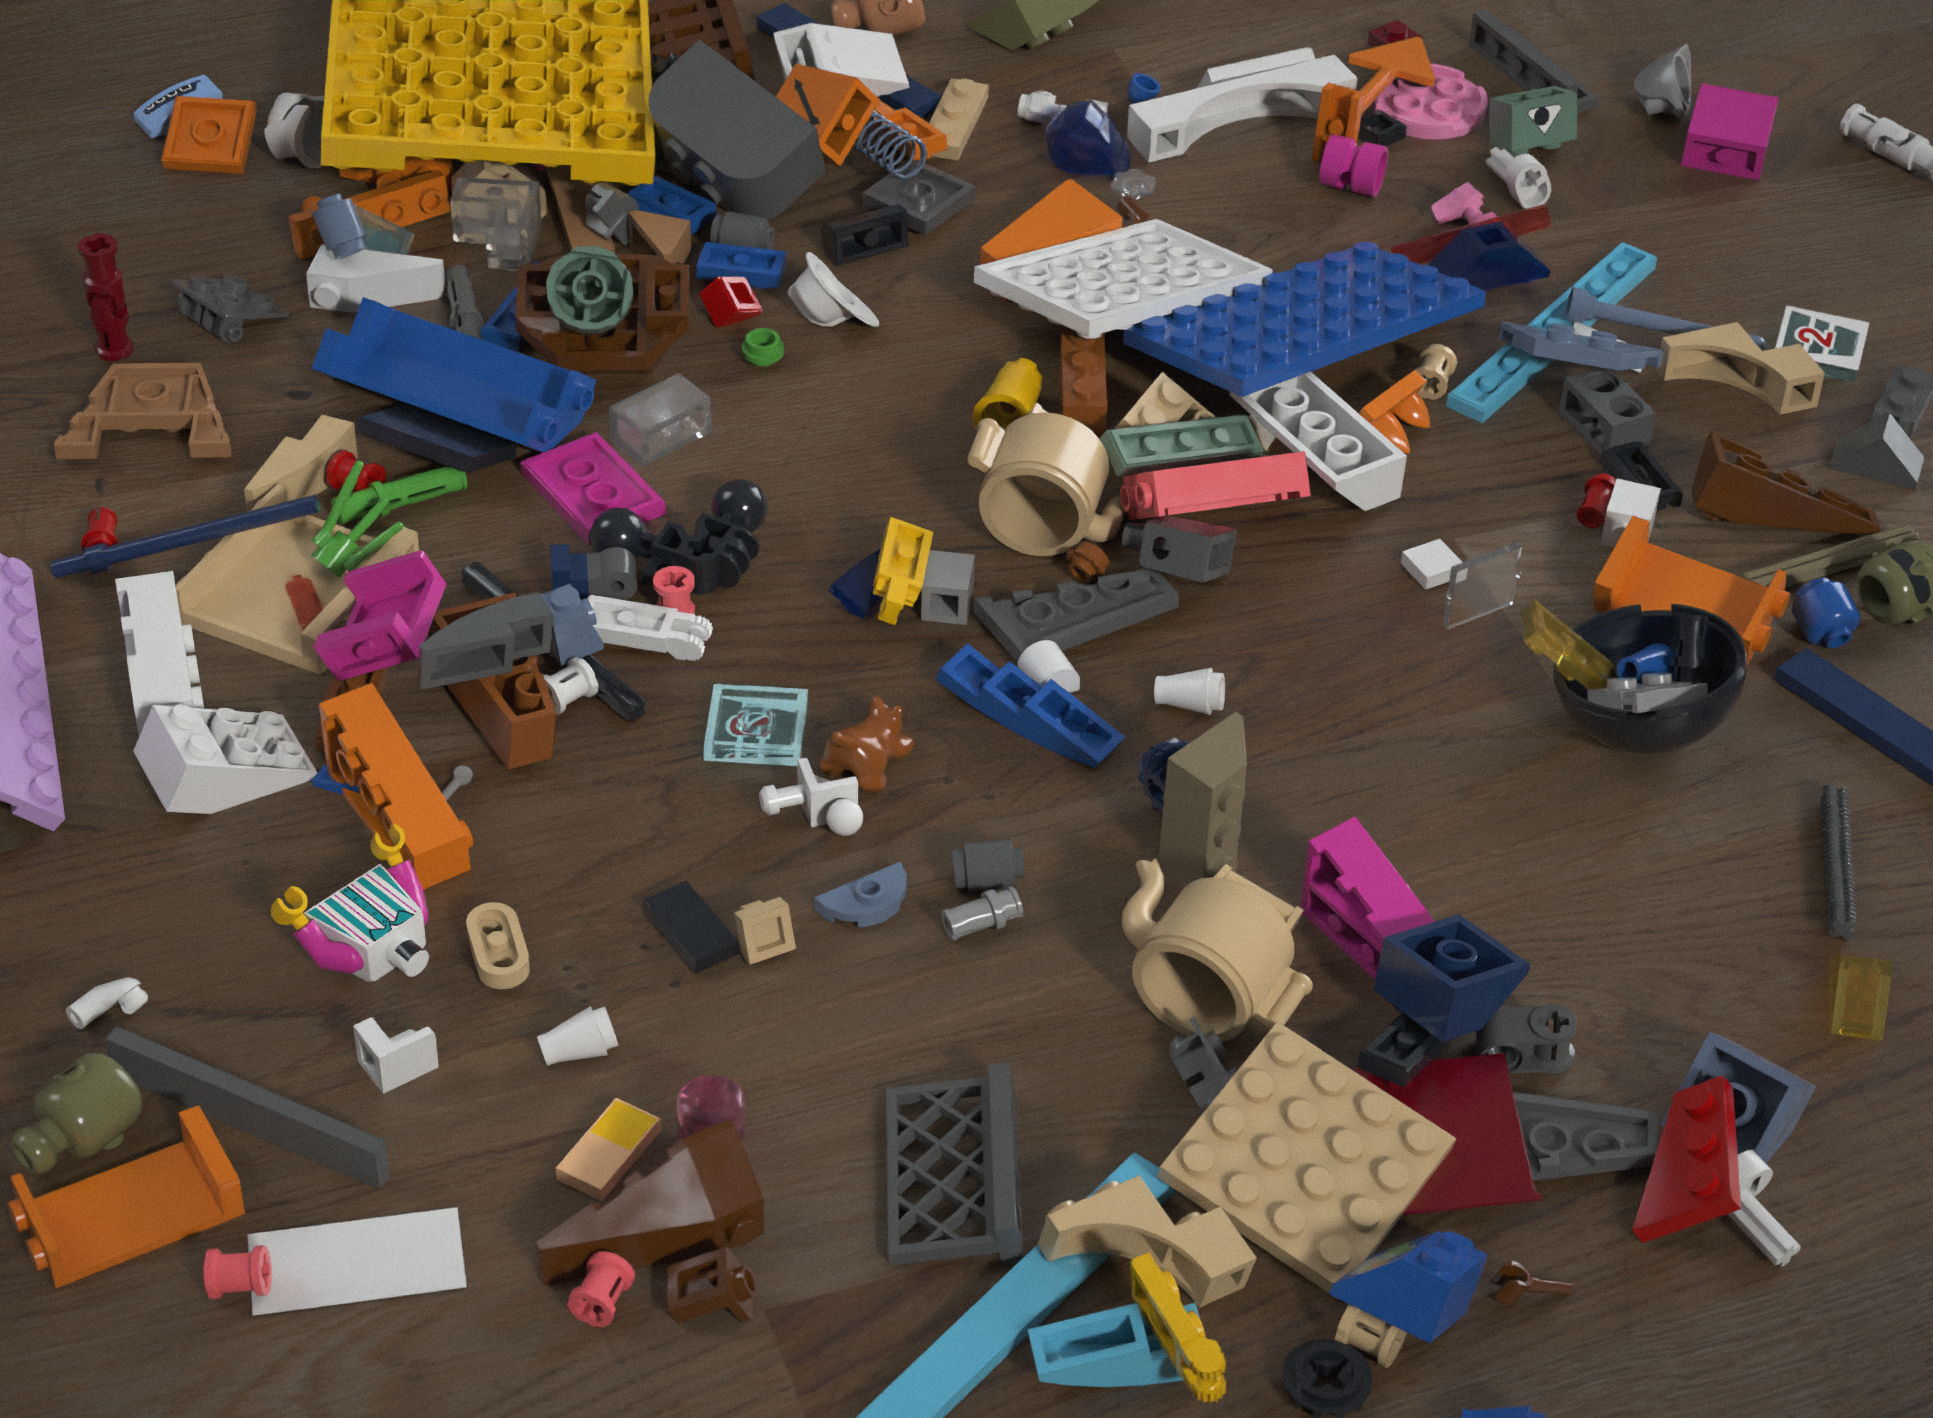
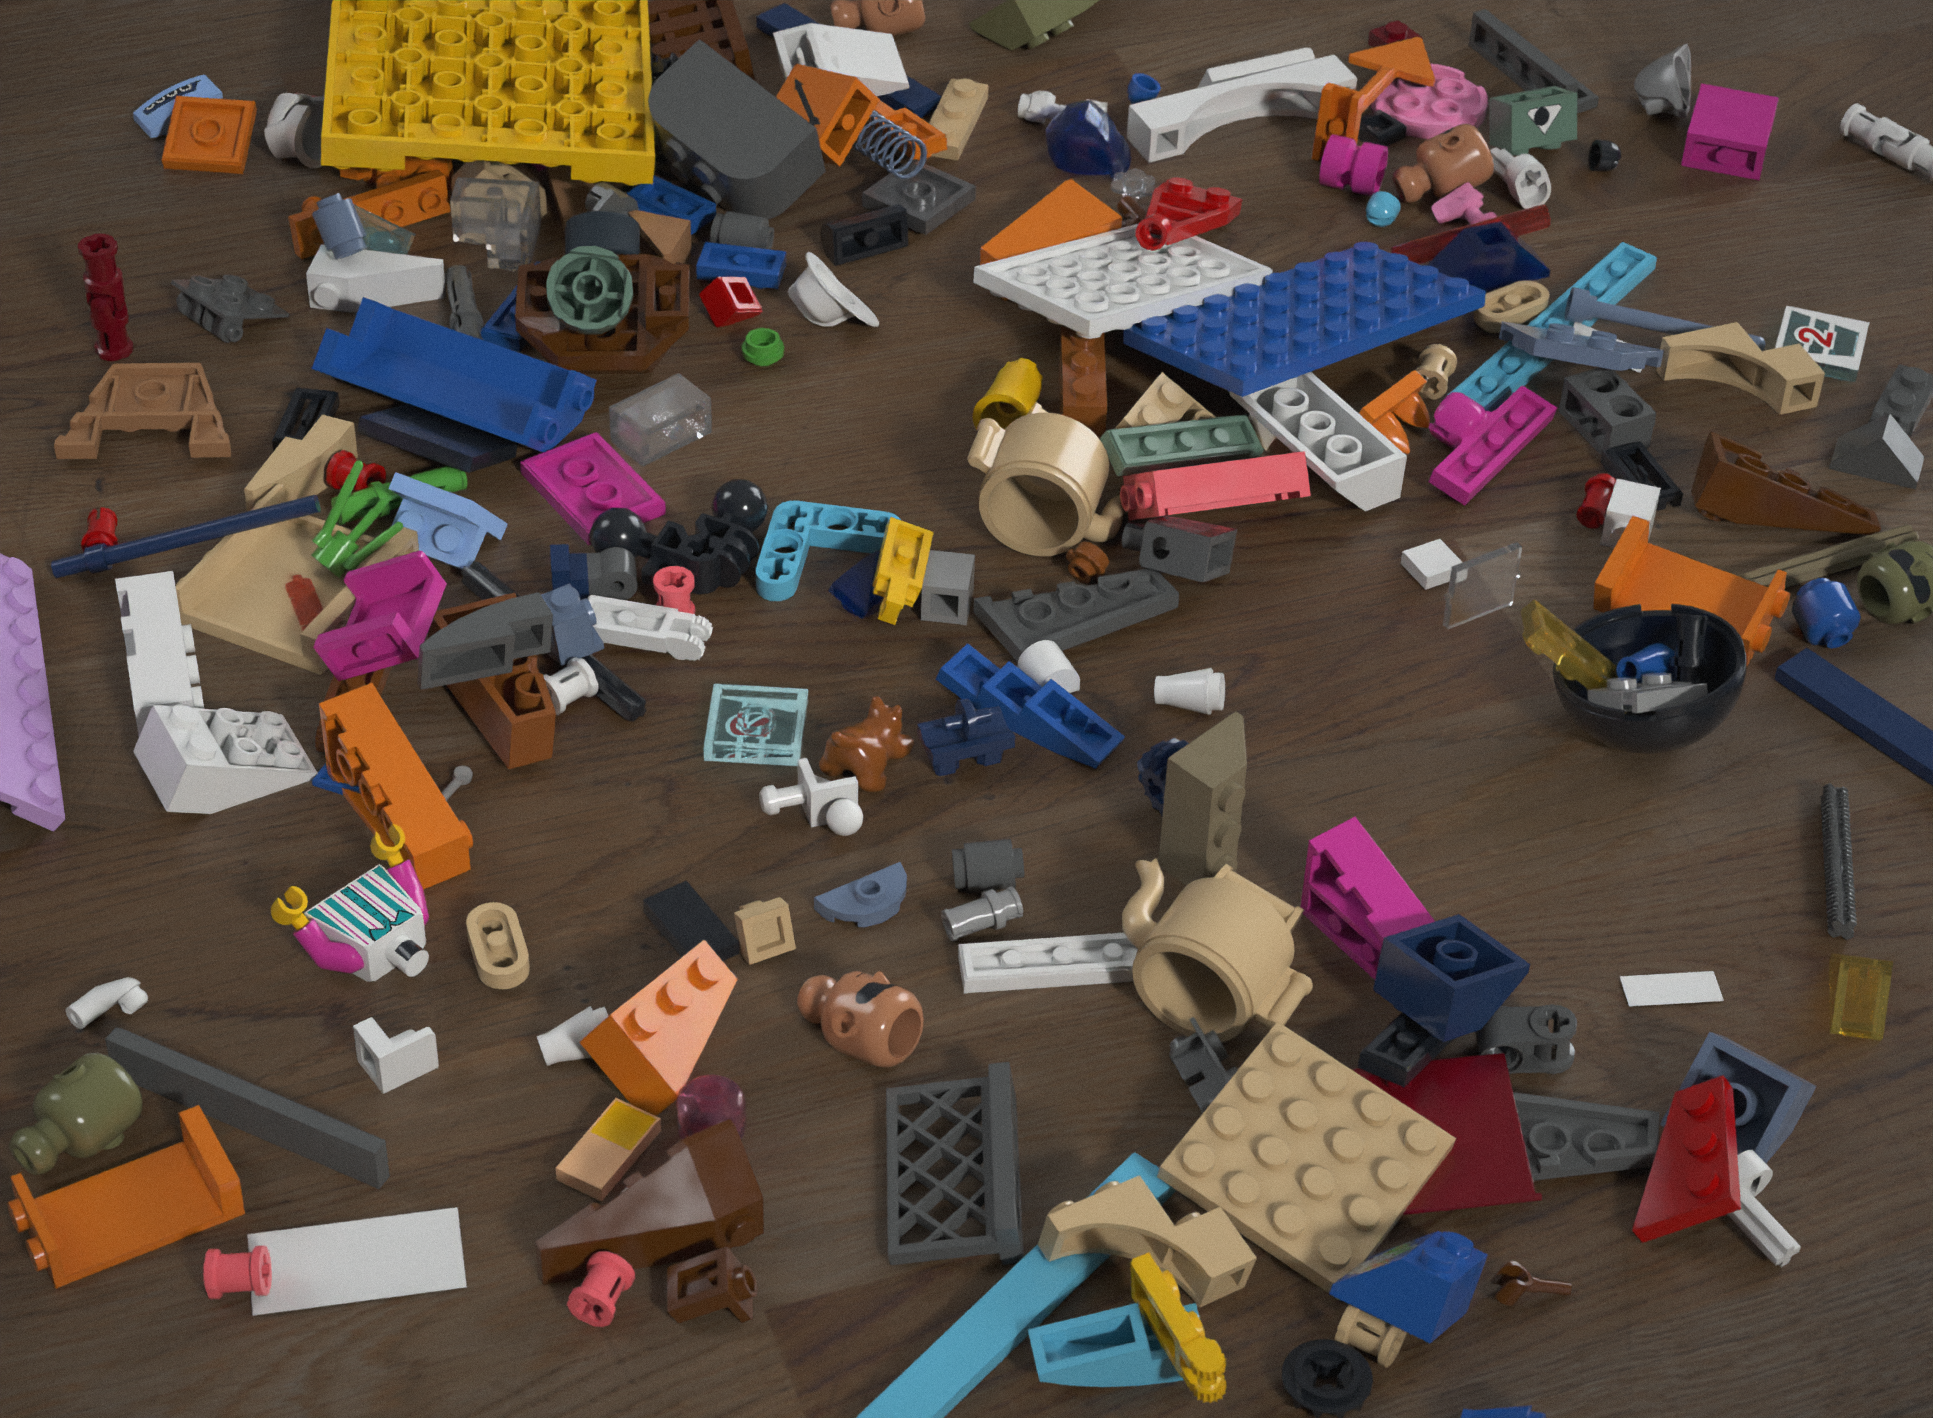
none -> black tile [272,387,340,452]
none -> light blue bracket [388,472,508,570]
none -> black wheel [565,211,640,255]
none -> orange wedge [579,940,738,1116]
none -> medium azure beam [756,501,901,601]
none -> nougat piece [797,971,924,1068]
none -> dark blue hips [917,698,1015,776]
none -> white tile [958,933,1138,994]
none -> red plate [1136,177,1242,251]
none -> medium azure hinge [1366,191,1401,227]
none -> nougat piece [1392,124,1494,203]
none -> dark pink plate [1429,385,1557,506]
none -> tan plate [1474,281,1550,333]
none -> black hinge [1588,139,1622,172]
none -> white sticker [1620,971,1724,1007]

